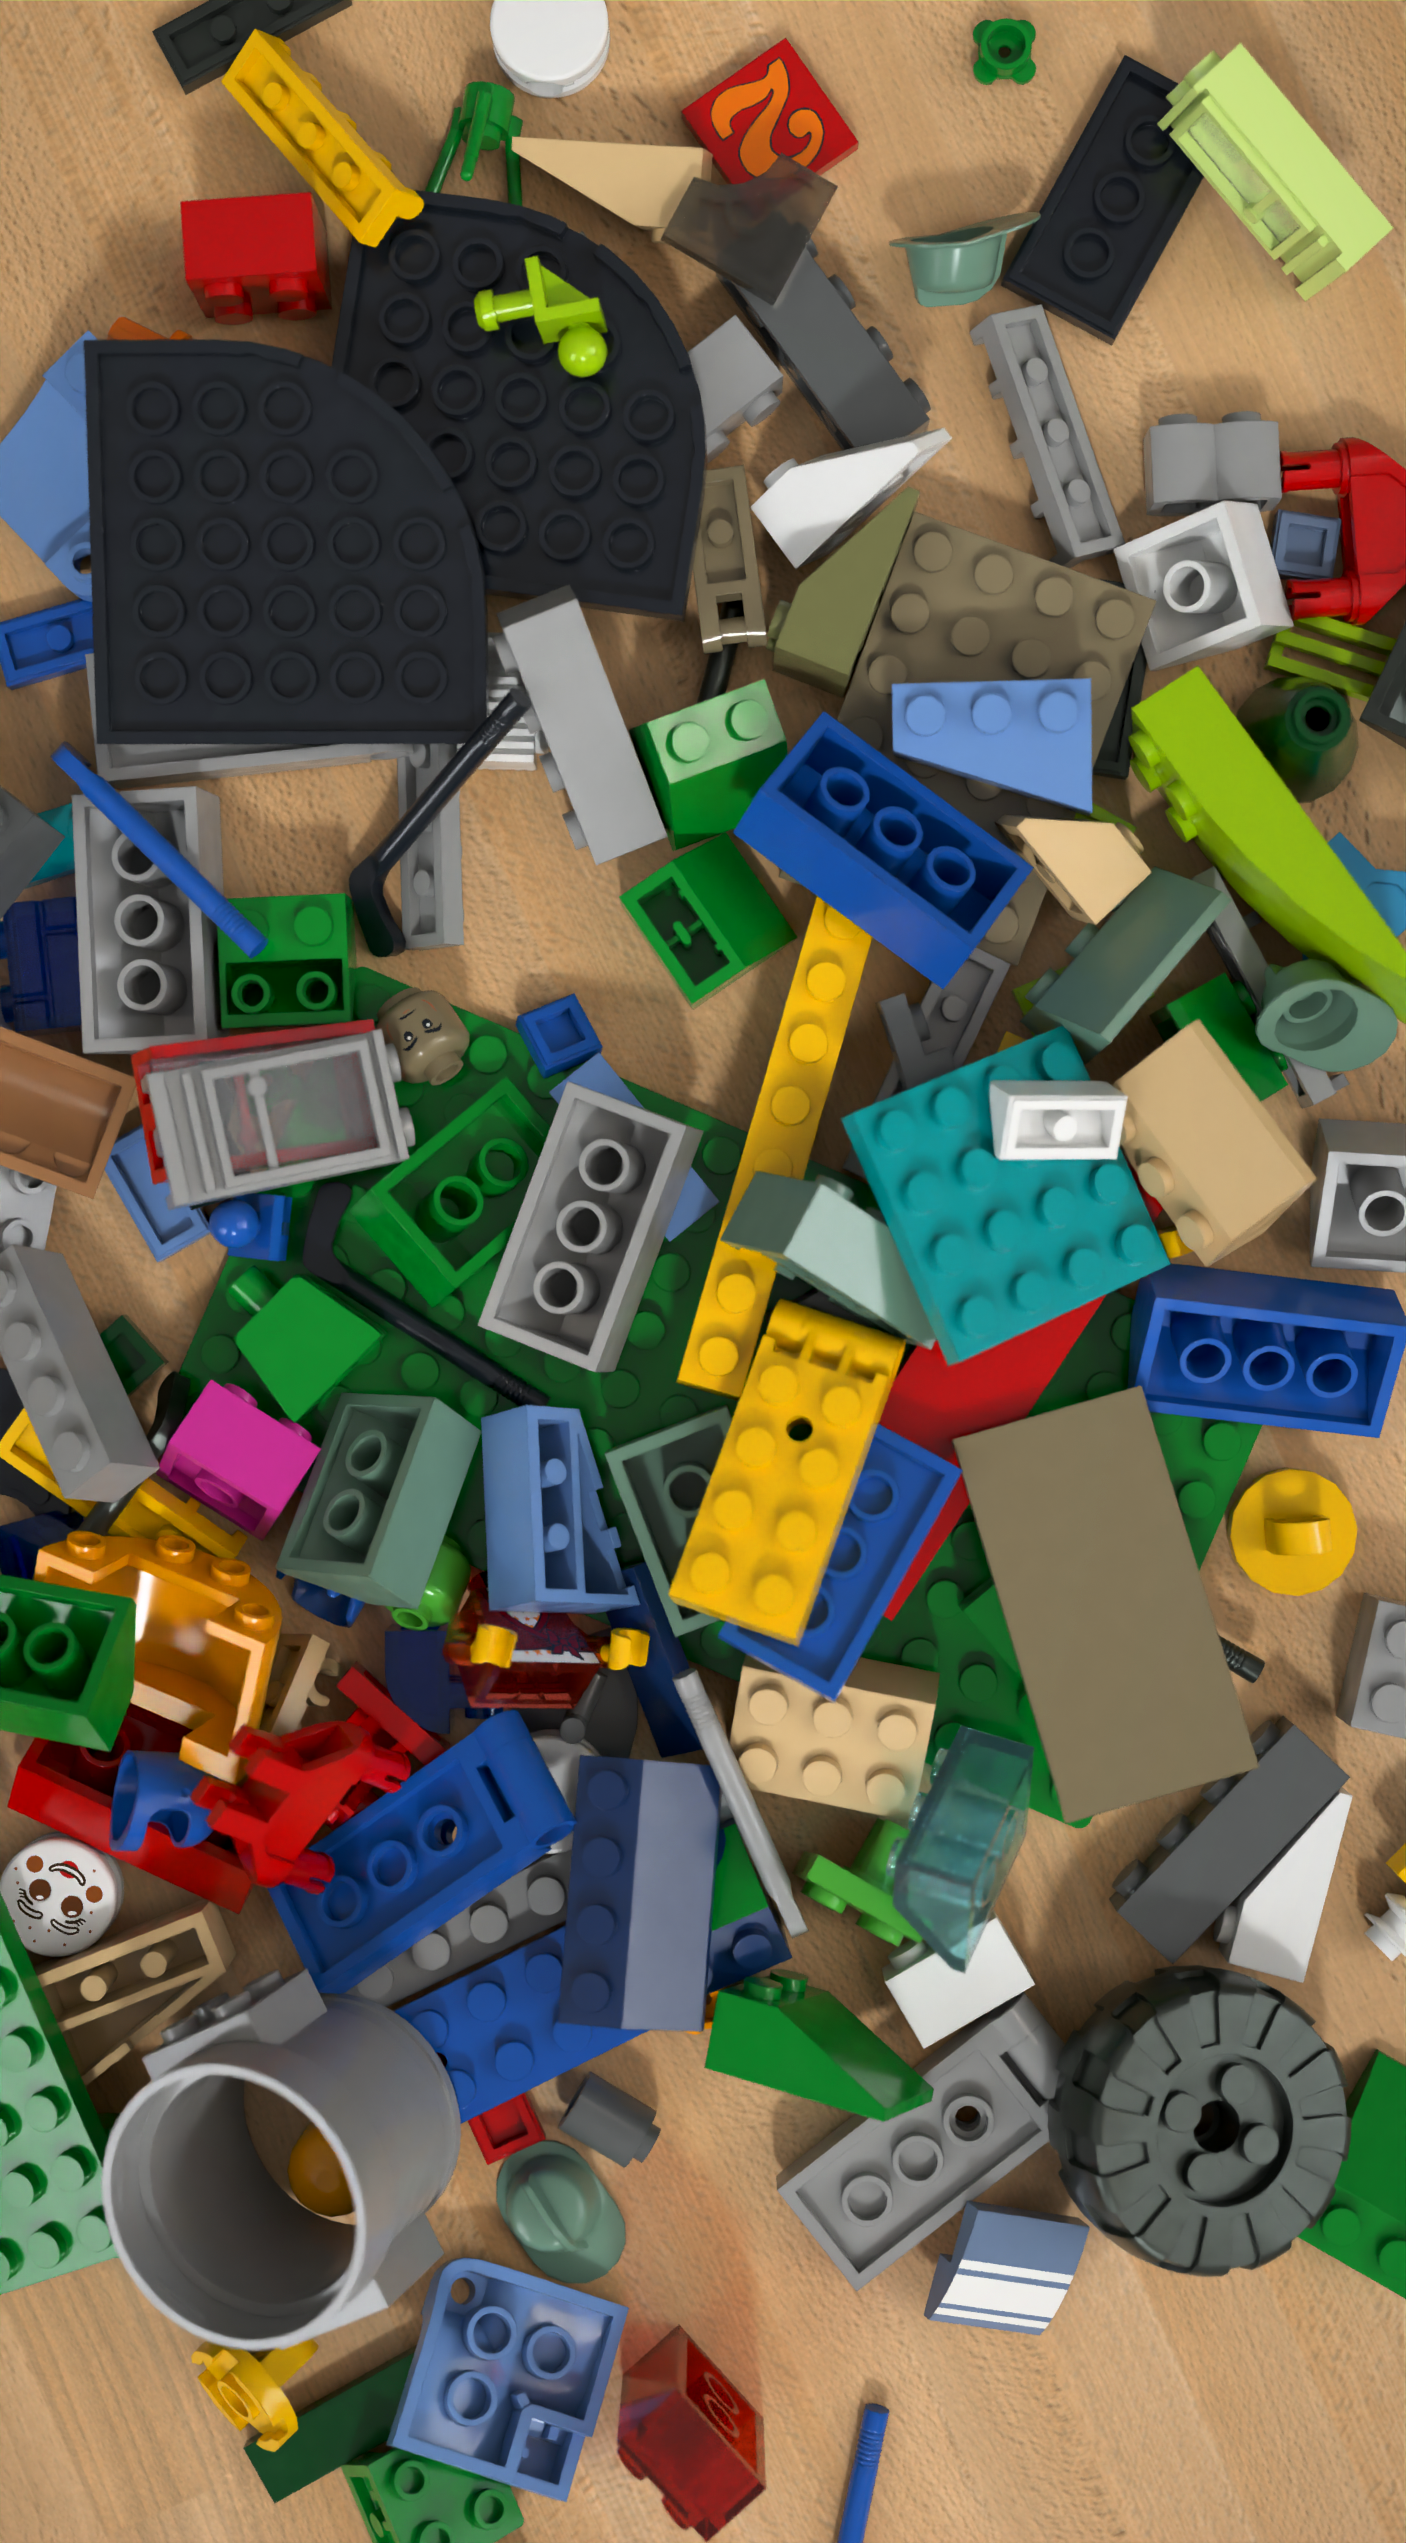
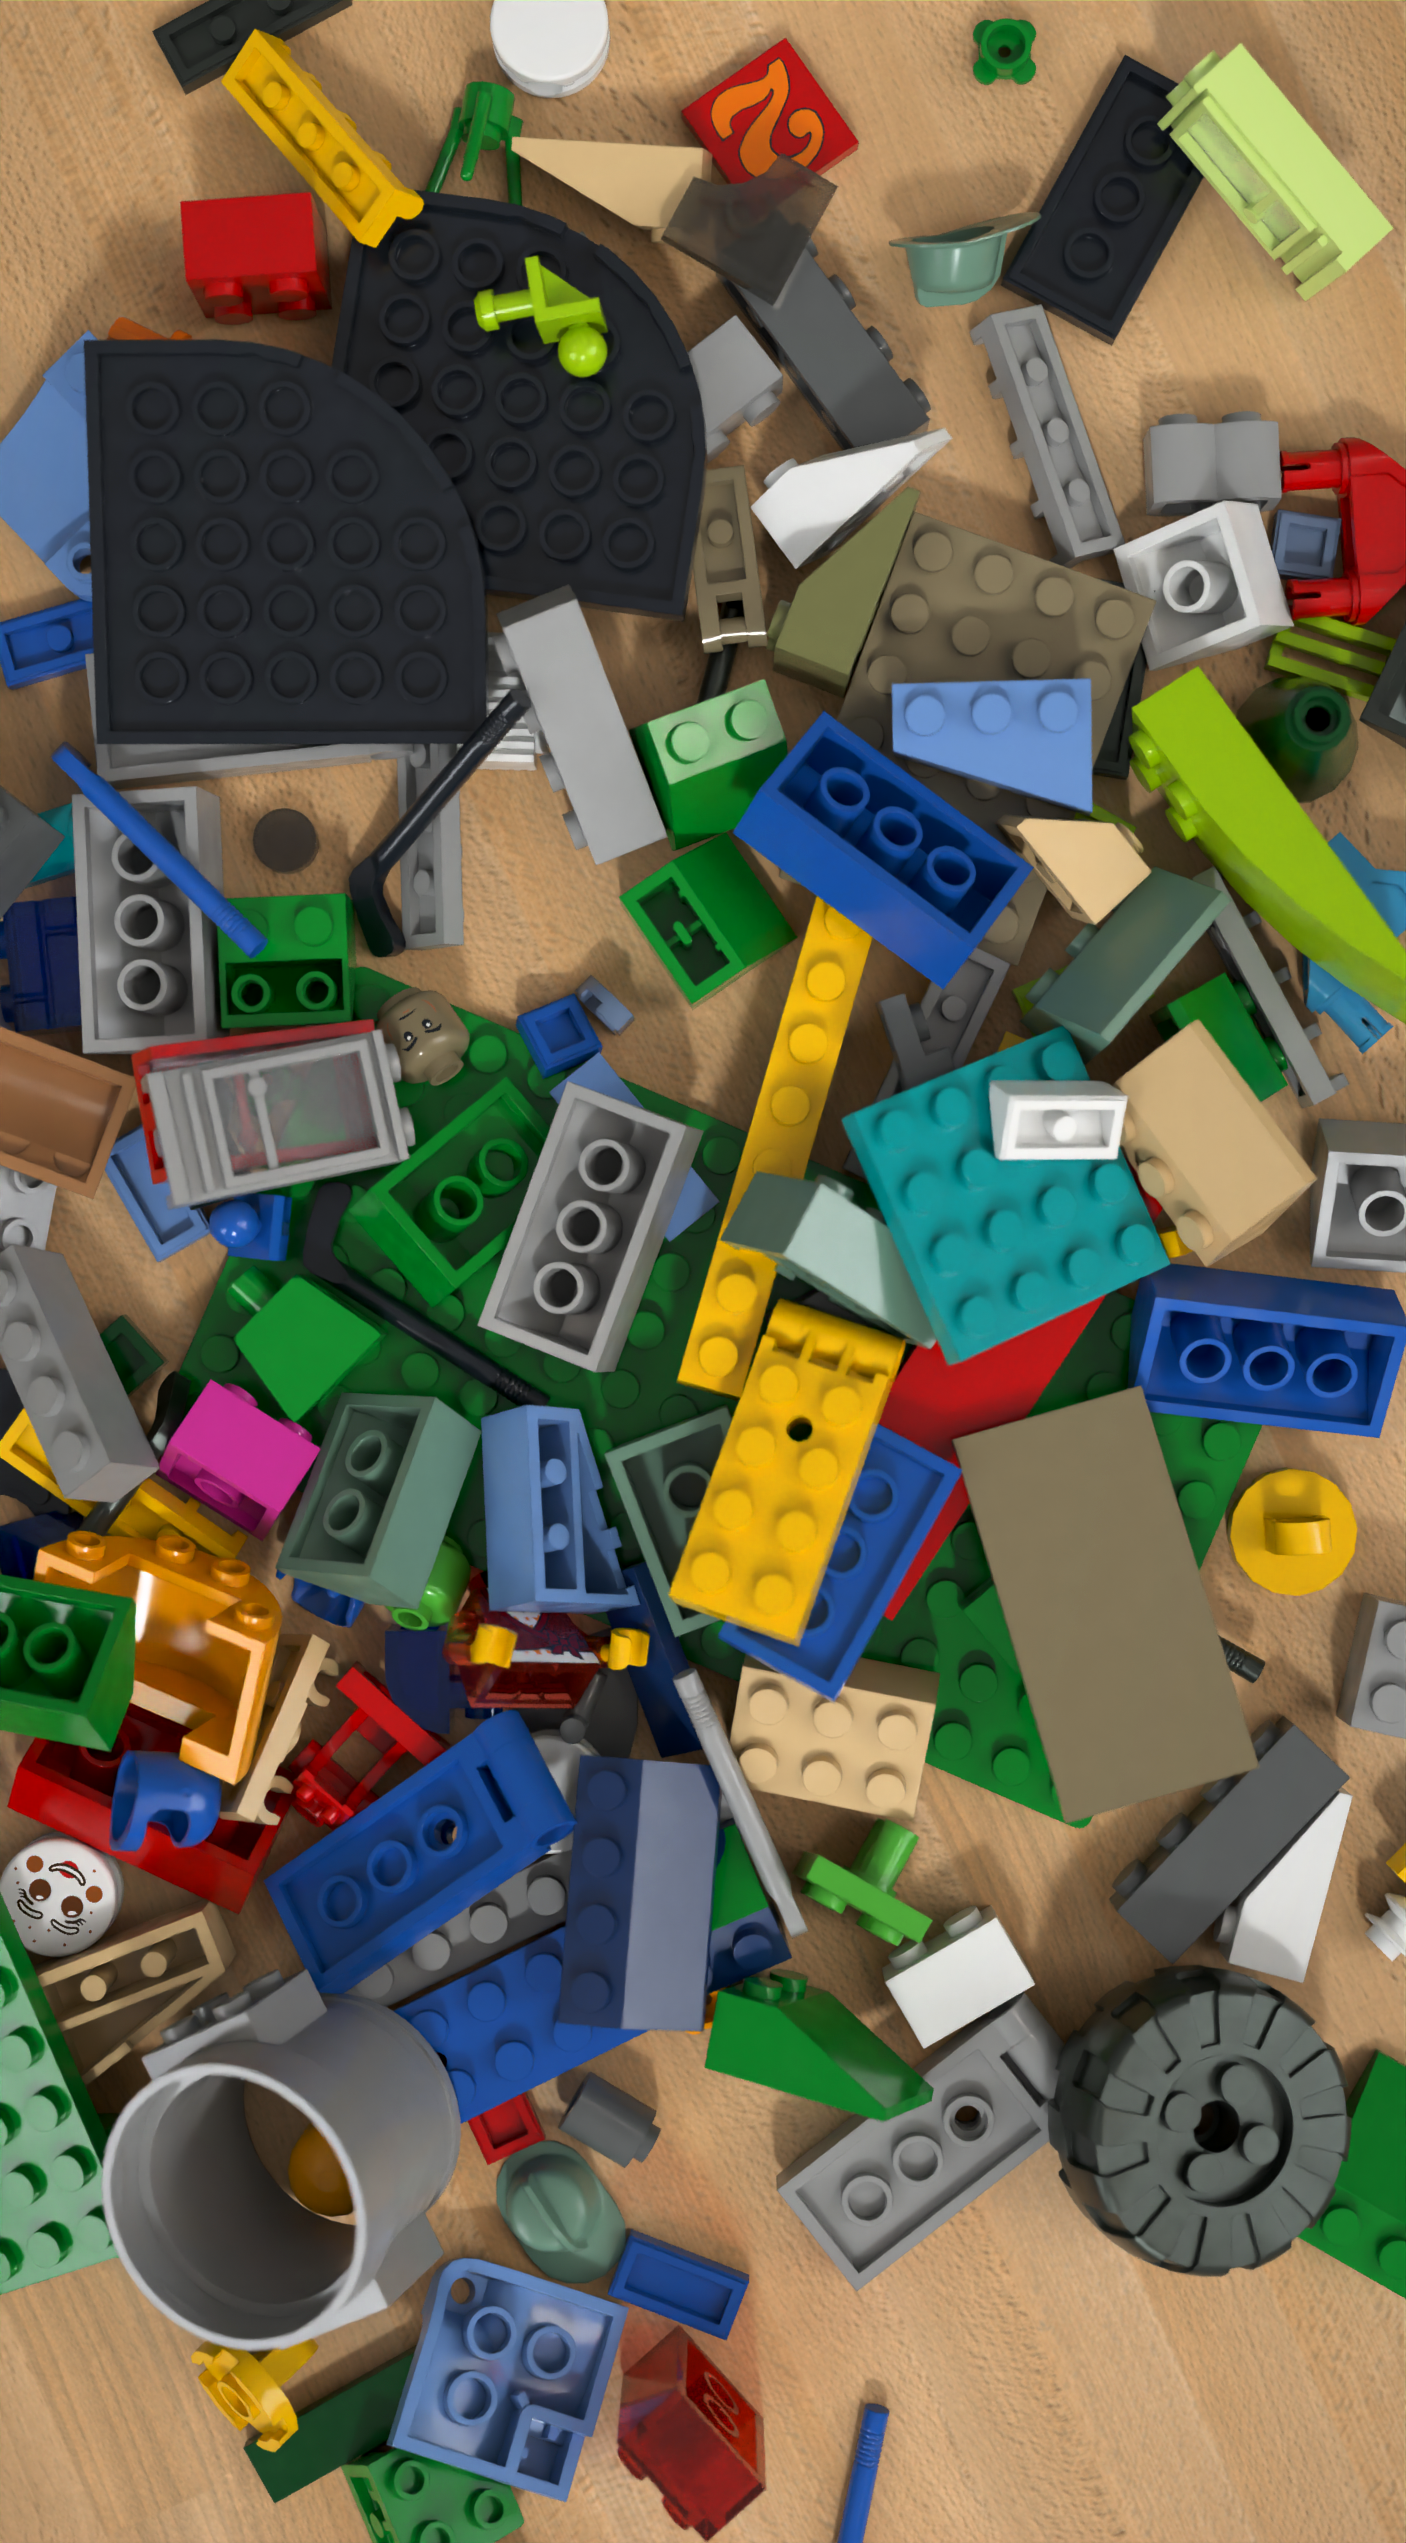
red connector [189,1721,411,1895] -> none
clear light blue slope [886,1726,1034,1973] -> none
sand blue slope [924,2200,1090,2335] -> none
sand green piece [1255,959,1398,1072] -> none
none -> clear smoke tile [253,808,319,874]
none -> sand blue tile [575,975,635,1036]
none -> blue tile [608,2229,749,2340]

